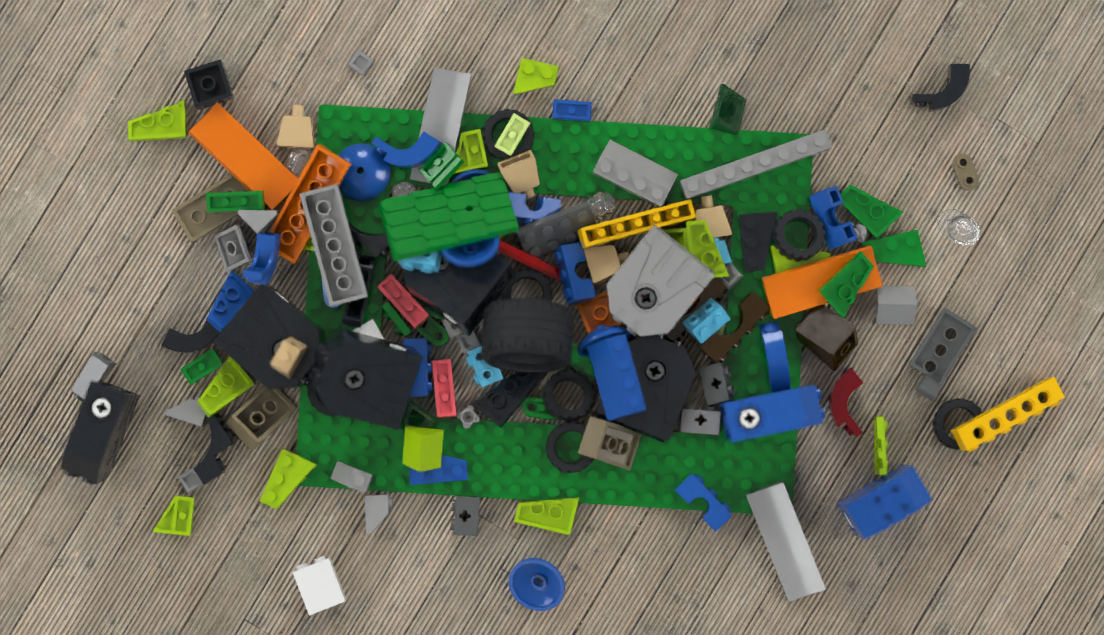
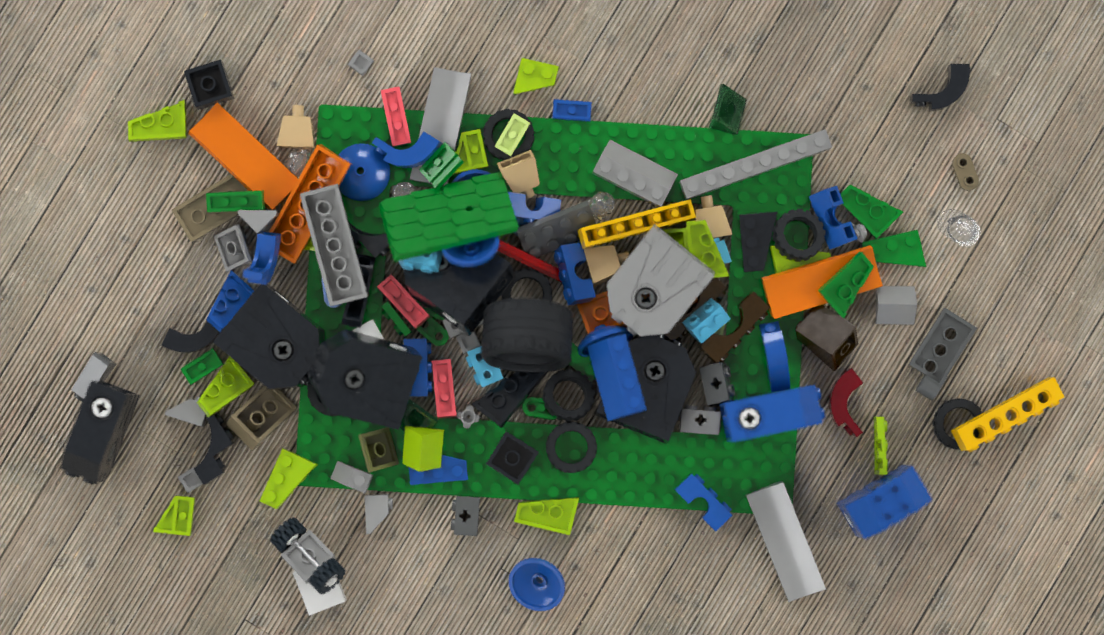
tan torso [270,337,309,379] -> none
dark tan slope [578,416,642,471] -> none
light grey tile [717,262,743,290] -> none
none -> plate [270,517,346,594]
none -> olive slope [358,427,399,472]
none -> coral plate [381,86,411,147]
none -> black brick [486,431,539,485]

